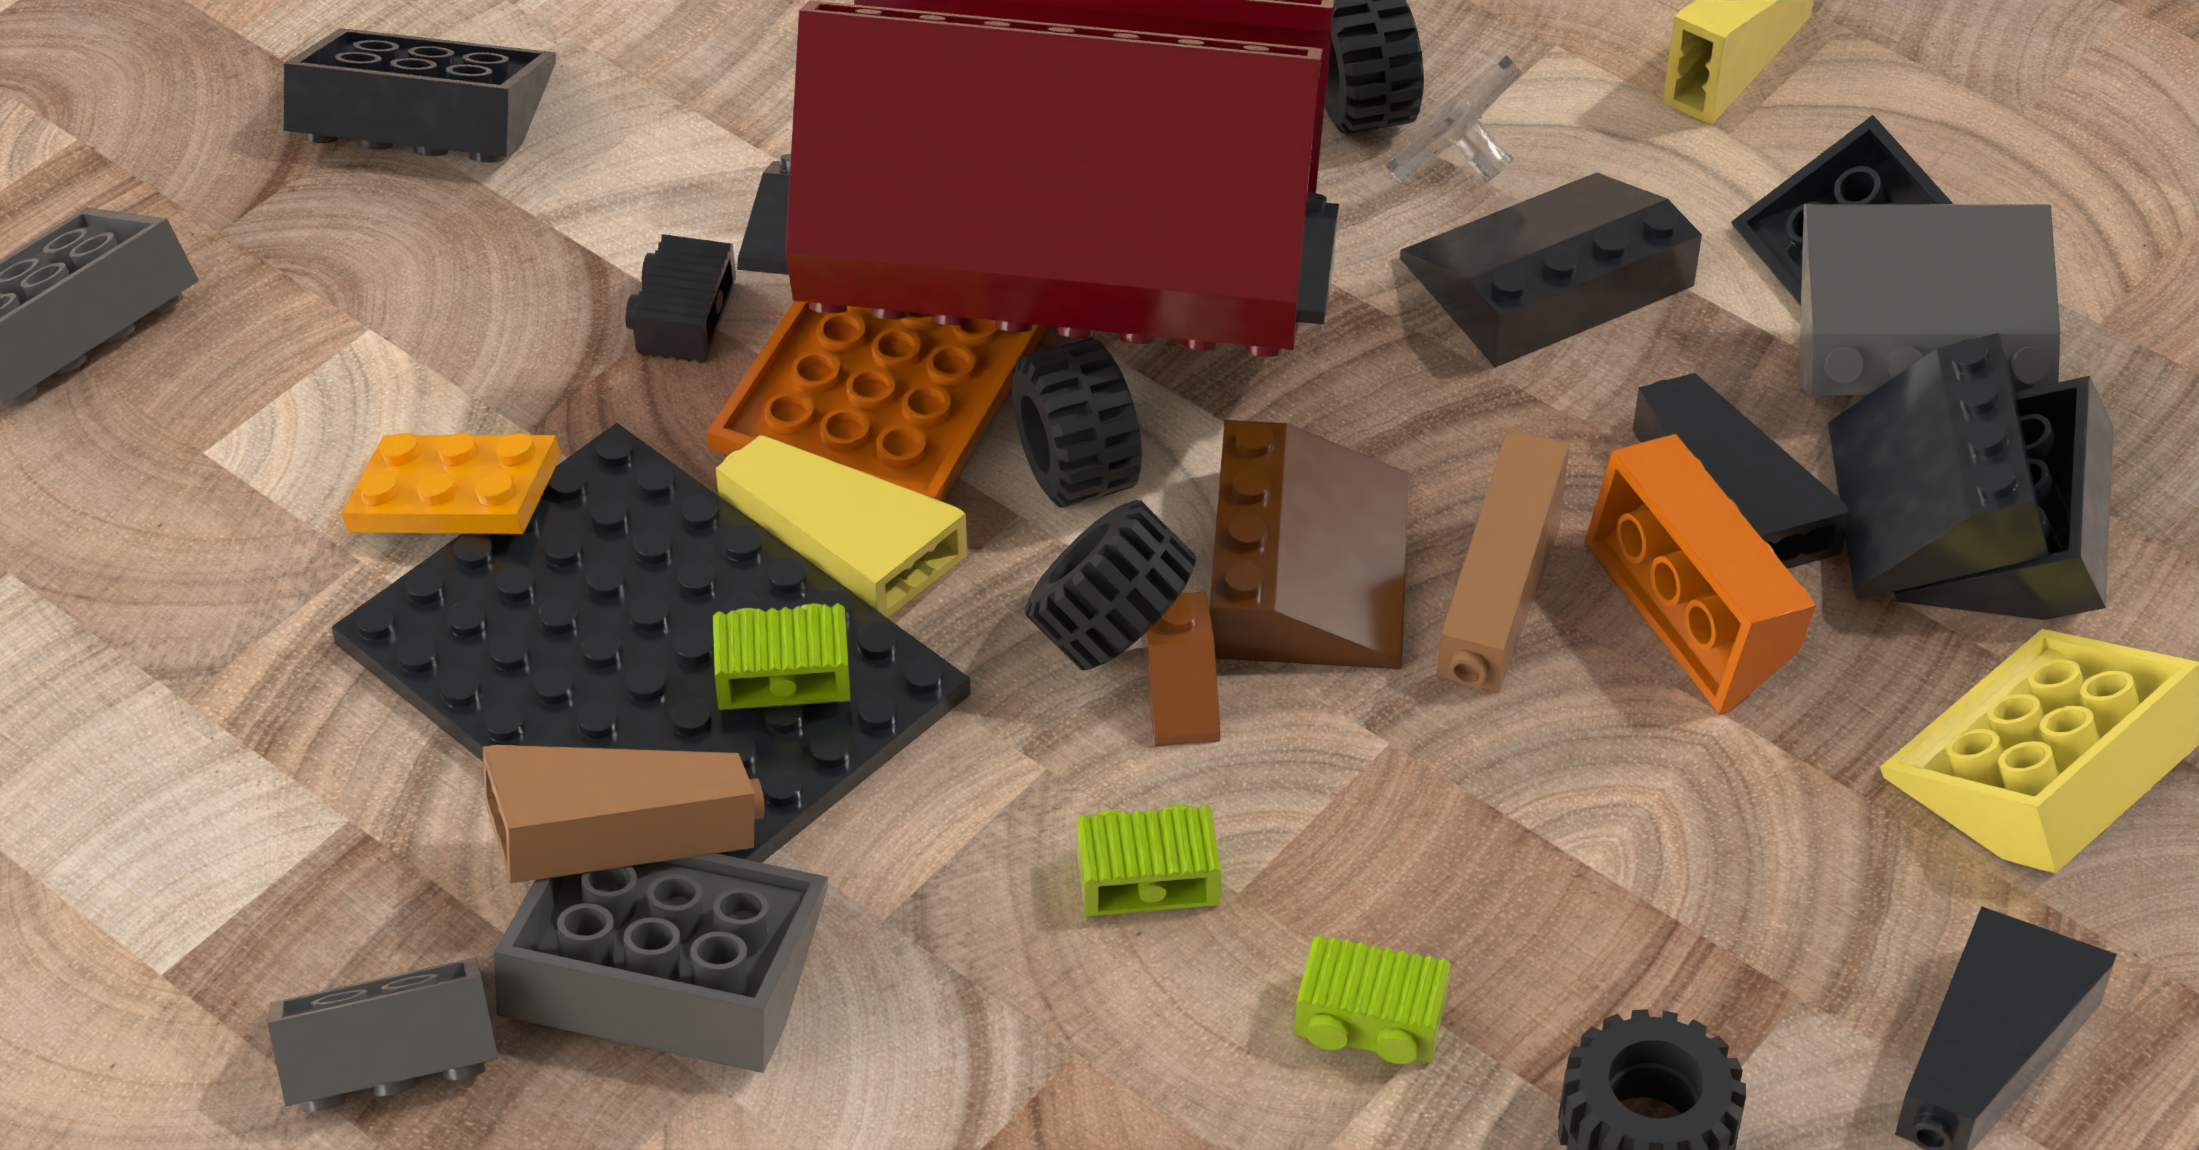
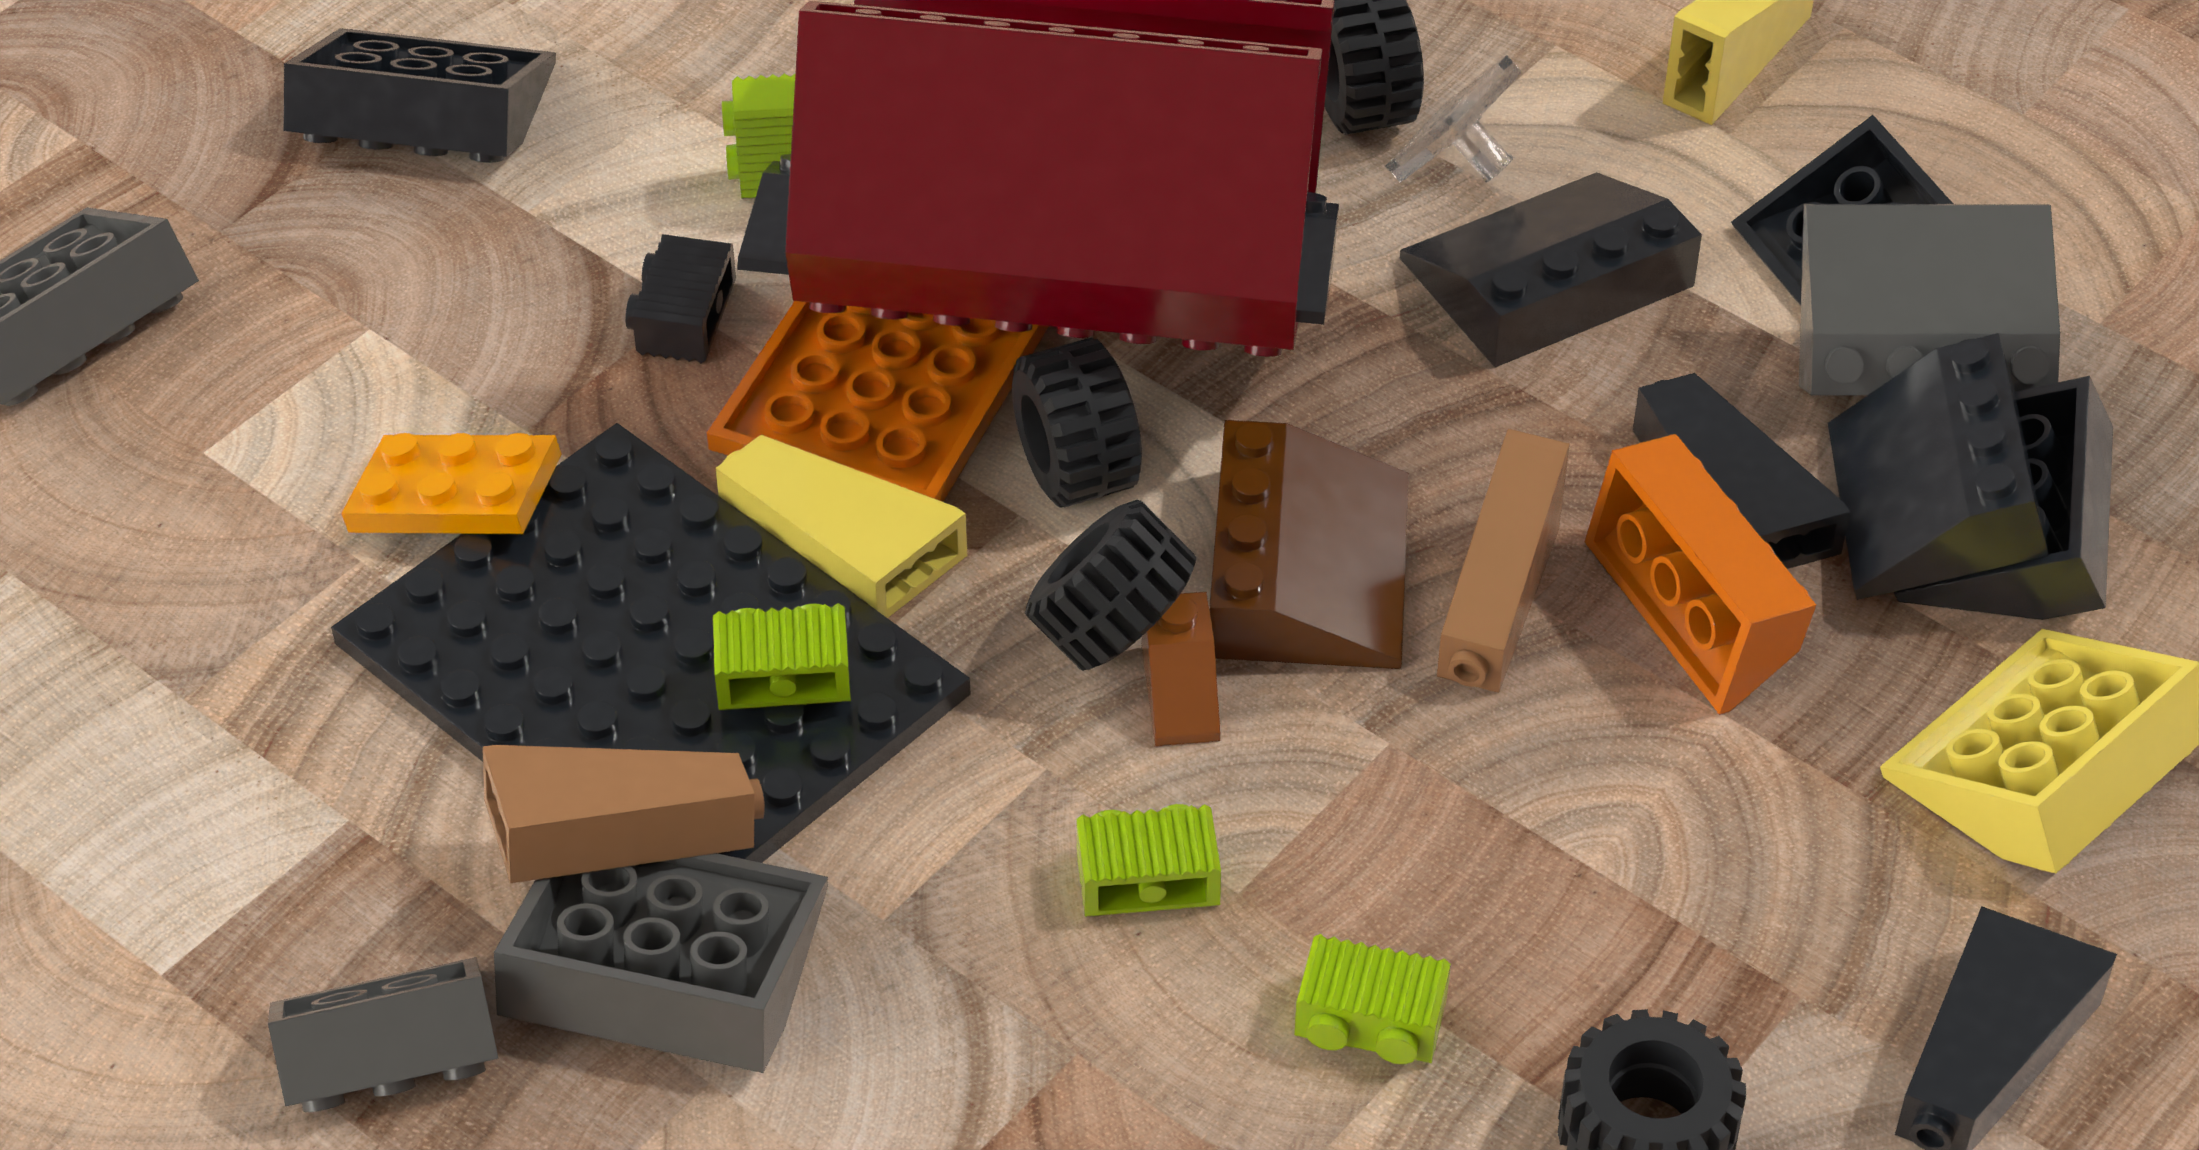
none -> lime brick [722,73,795,199]

